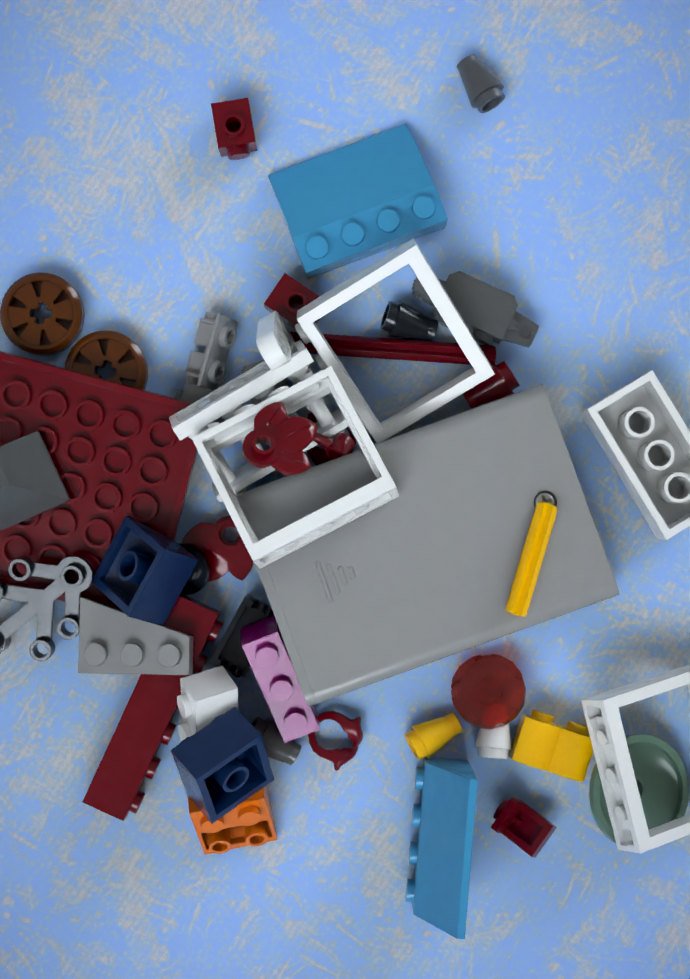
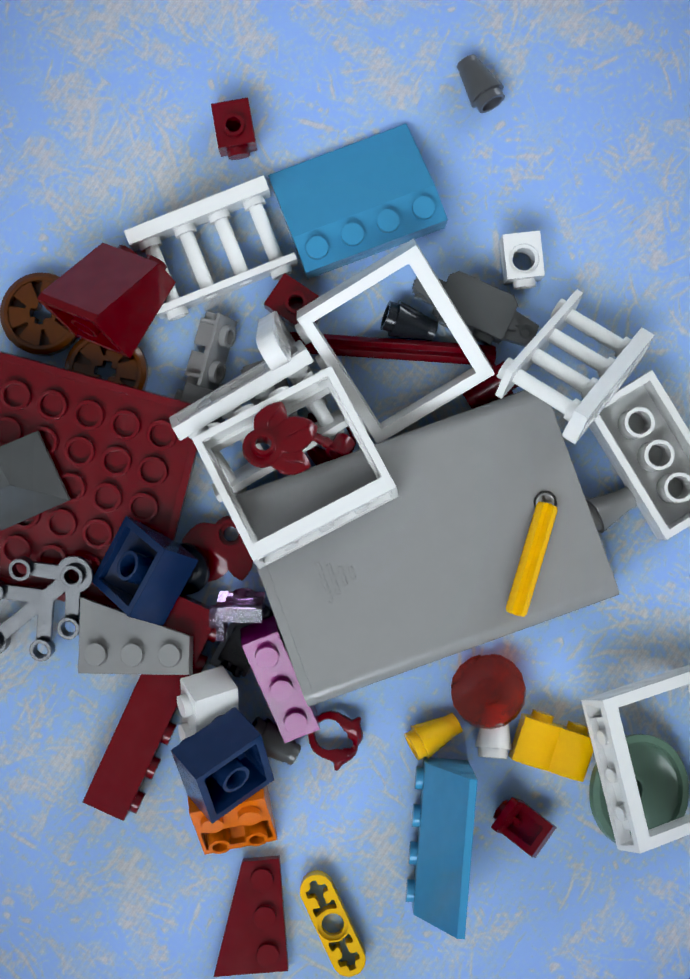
none -> dark red slope [37,243,176,358]
none -> white fence [124,175,298,321]
none -> clear purple bracket [209,588,265,641]
none -> dark red wing [214,855,289,977]
none -> yellow beam [300,870,366,977]
none -> white fence [495,289,654,444]
none -> white brick [499,231,545,290]
none -> light grey cone [586,487,636,533]

